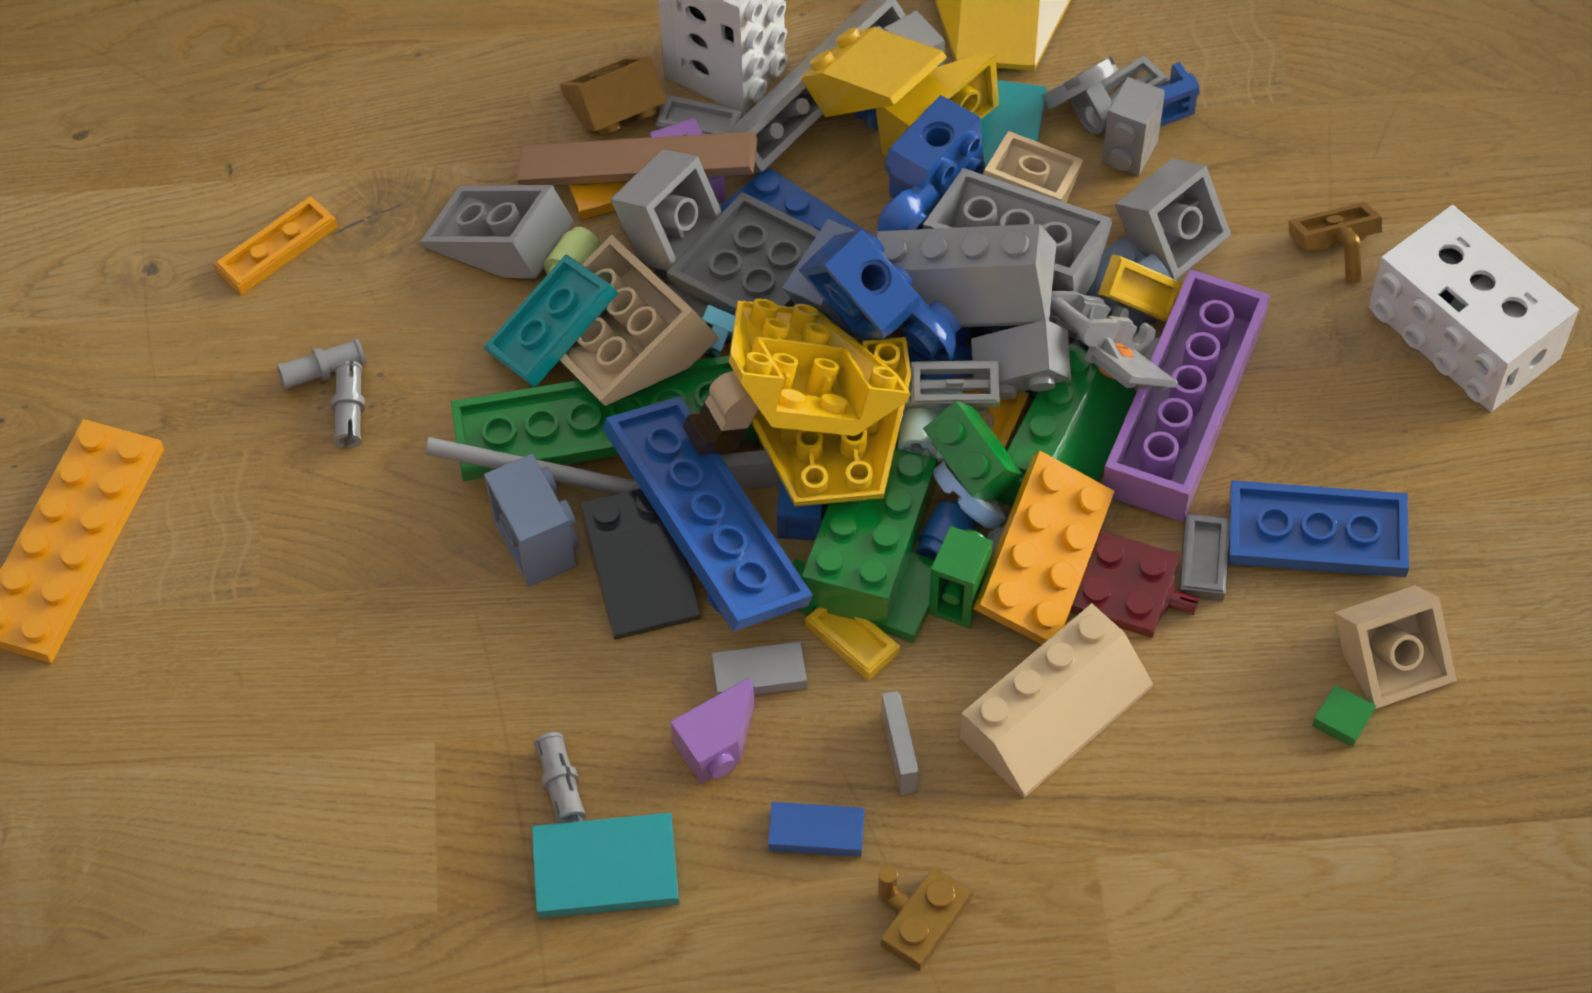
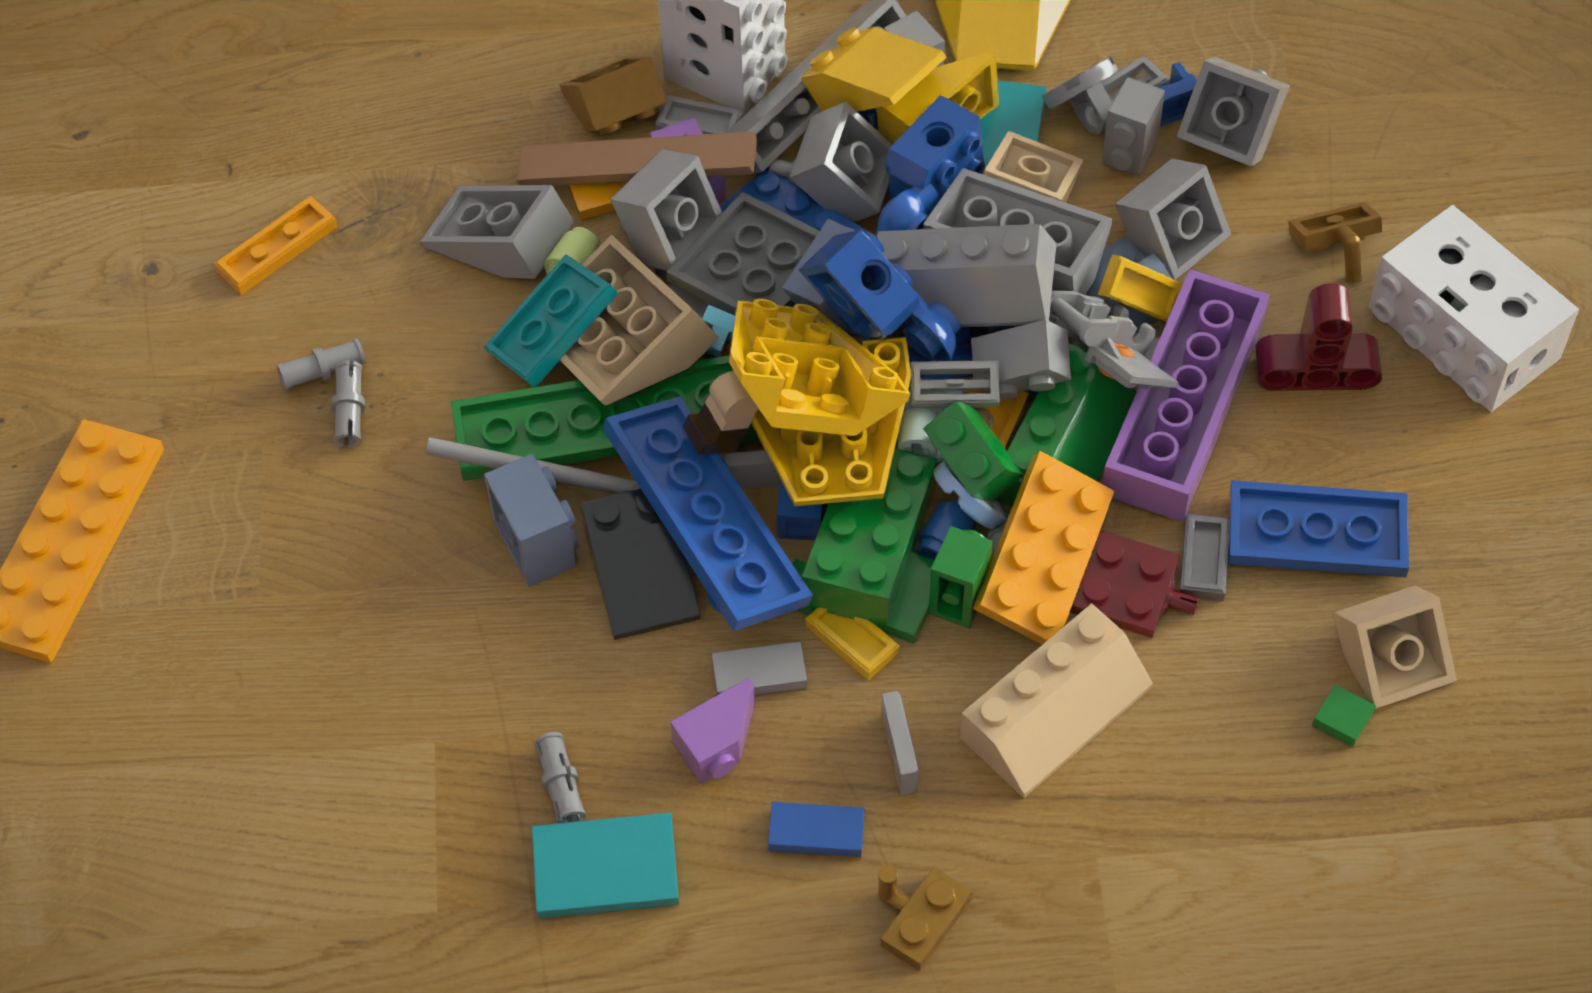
none -> light grey piece [769,101,892,222]
none -> light grey piece [1176,57,1290,166]
none -> dark red beam [1255,283,1382,391]

